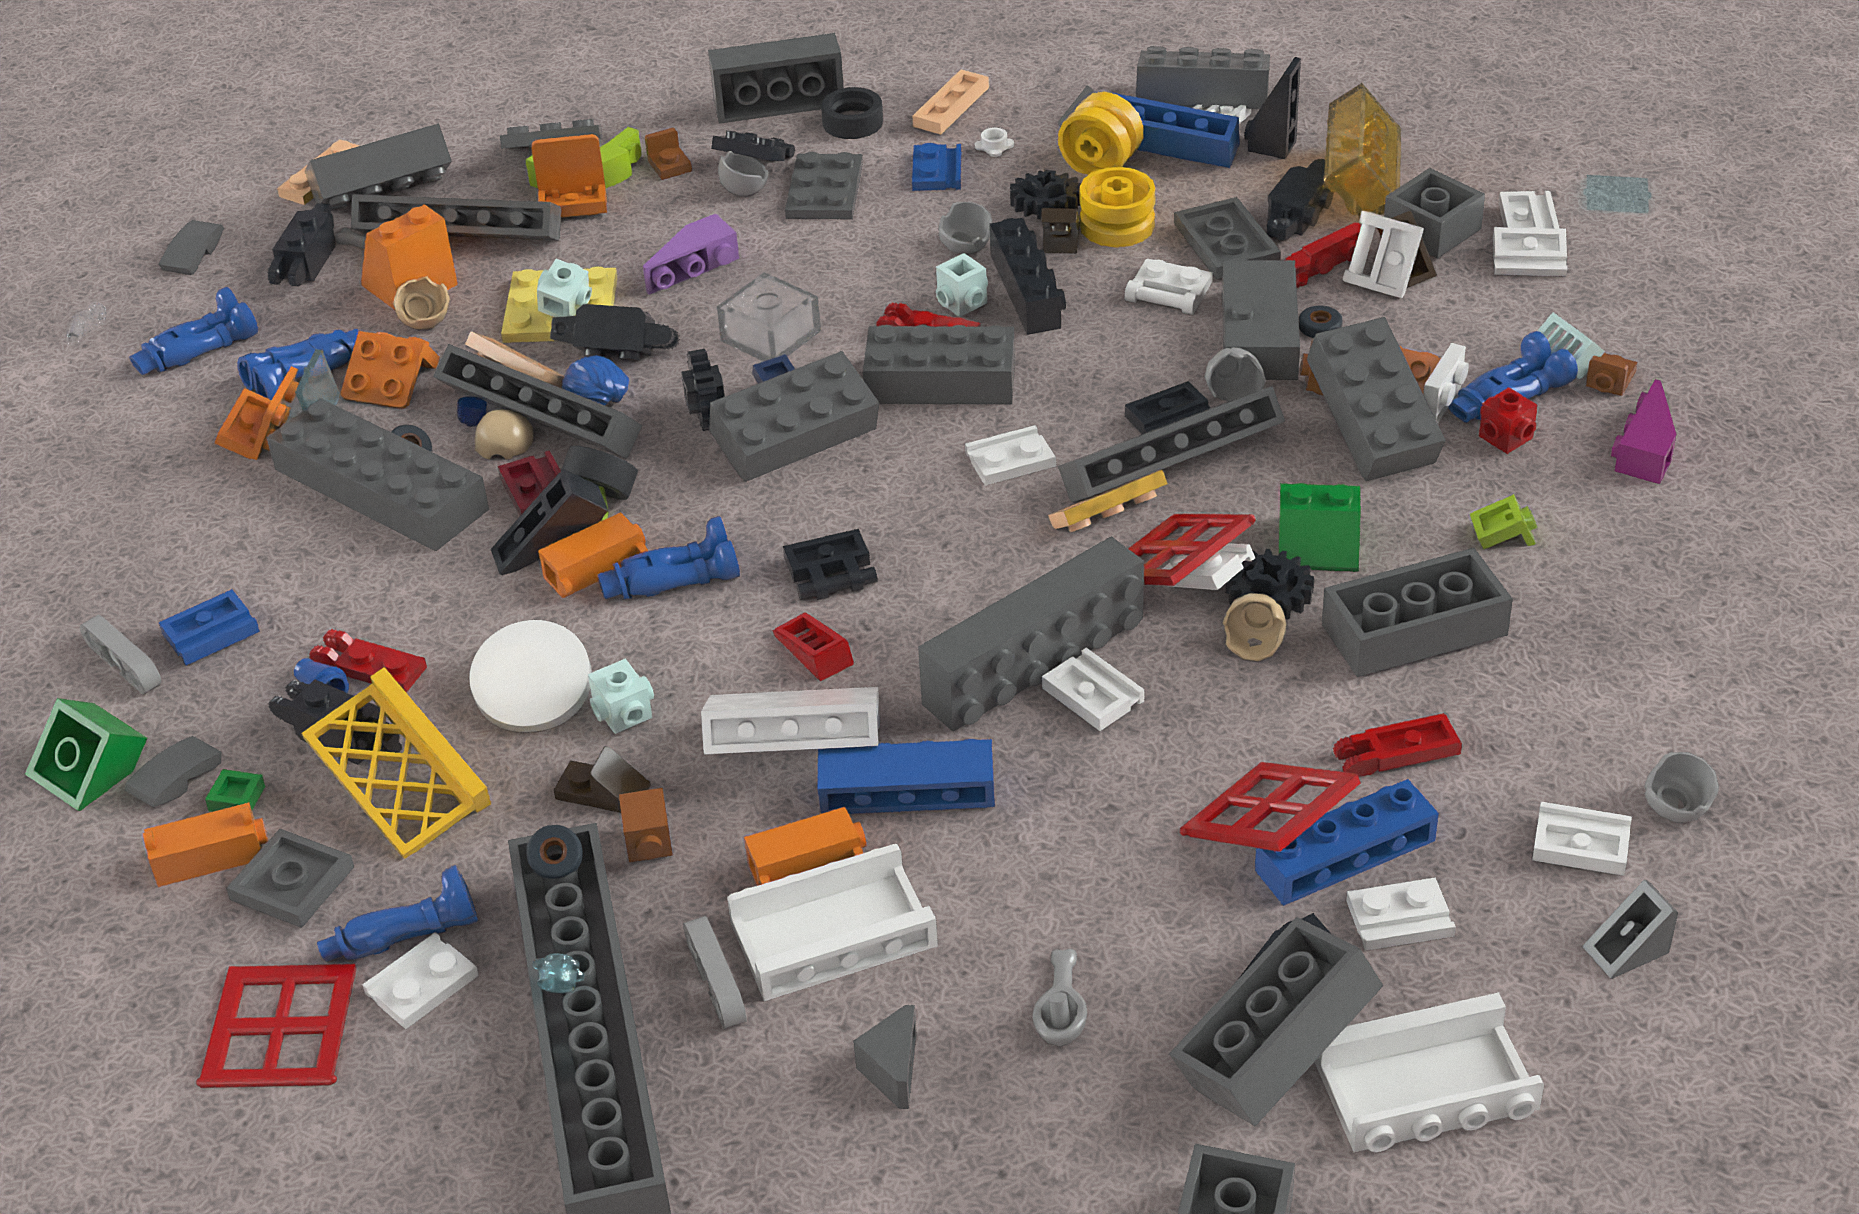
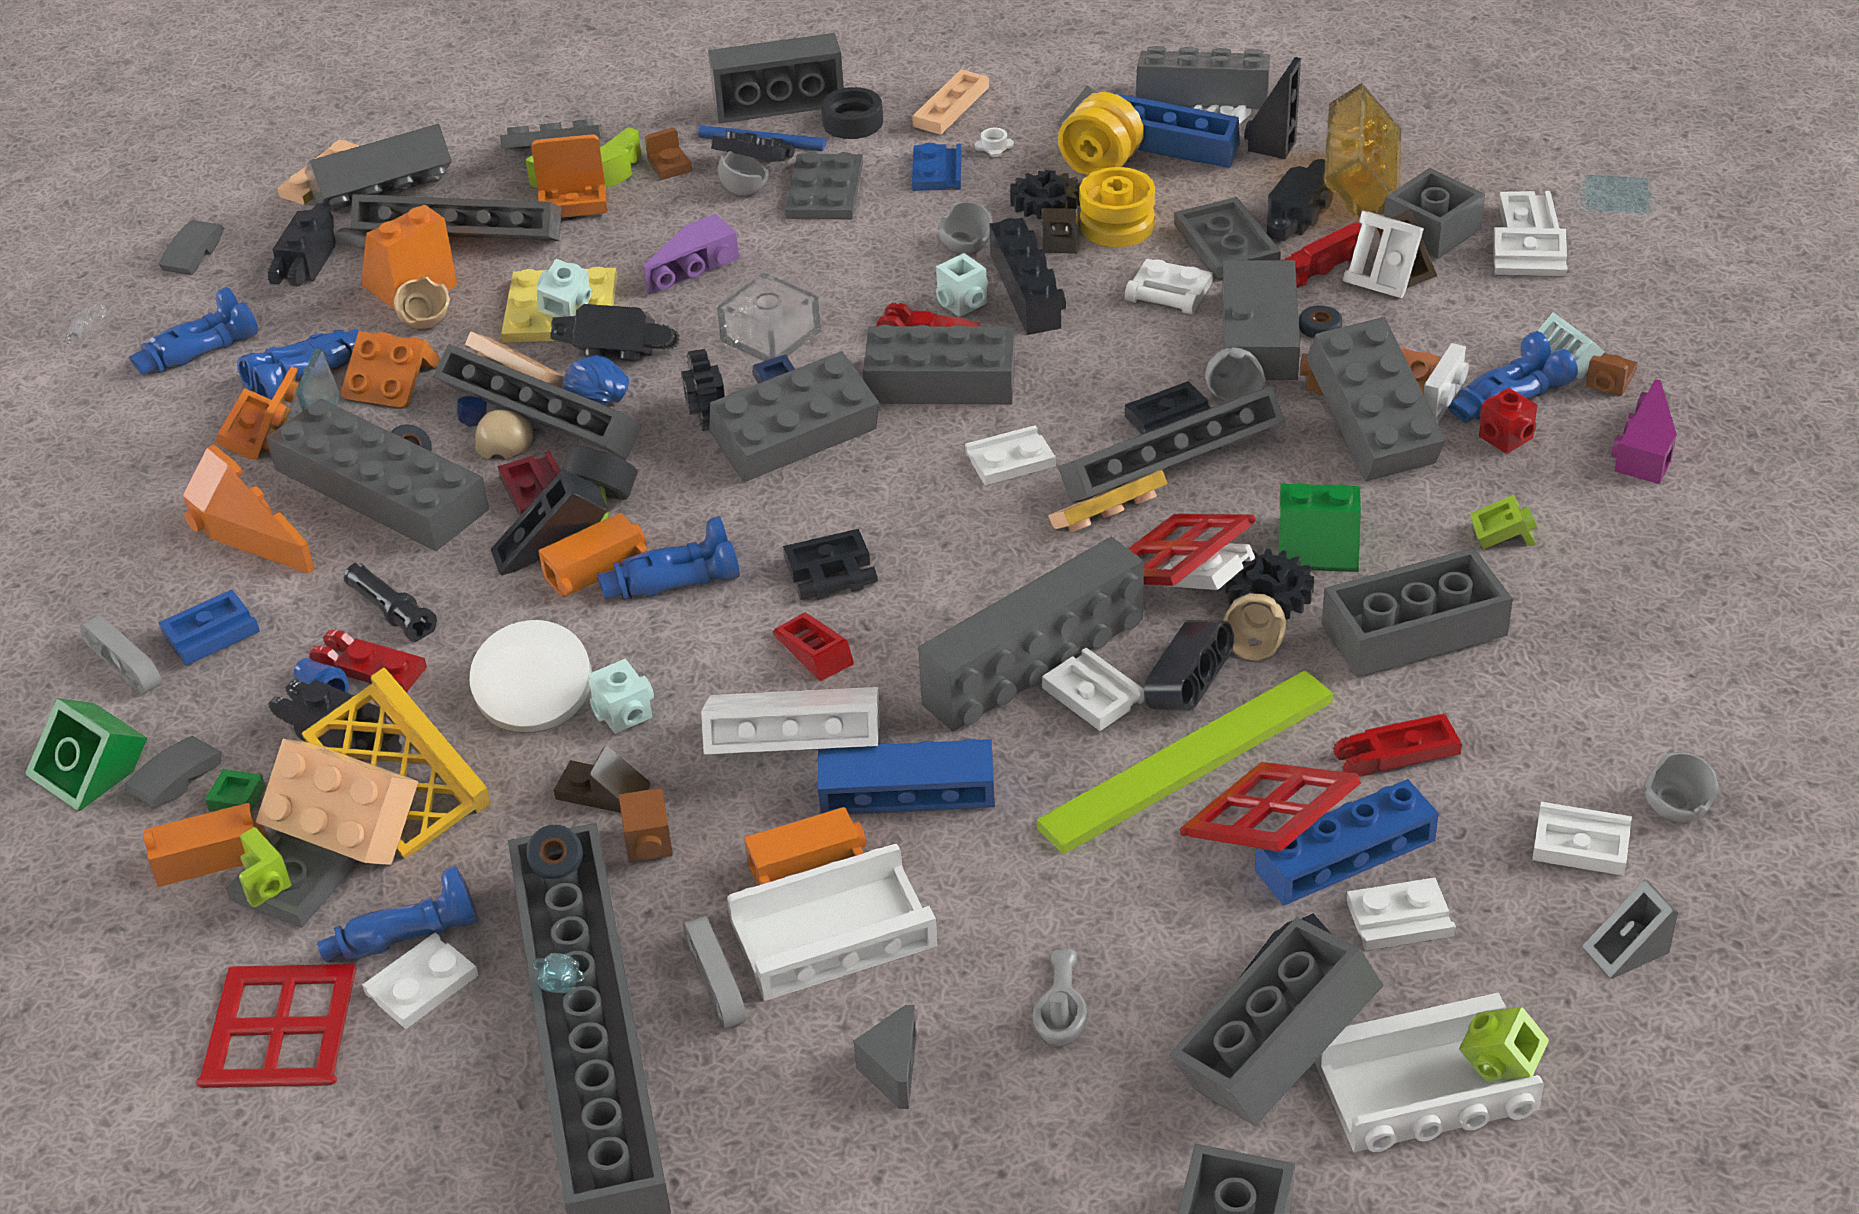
none -> orange wedge [183,444,315,573]
none -> lime bracket [239,827,292,907]
none -> light nougat brick [256,739,418,865]
none -> black pin [344,563,437,642]
none -> blue bar [698,125,826,151]
none -> lime tile [1037,670,1333,855]
none -> black beam [1144,620,1234,711]
none -> lime brick [1459,1007,1549,1082]

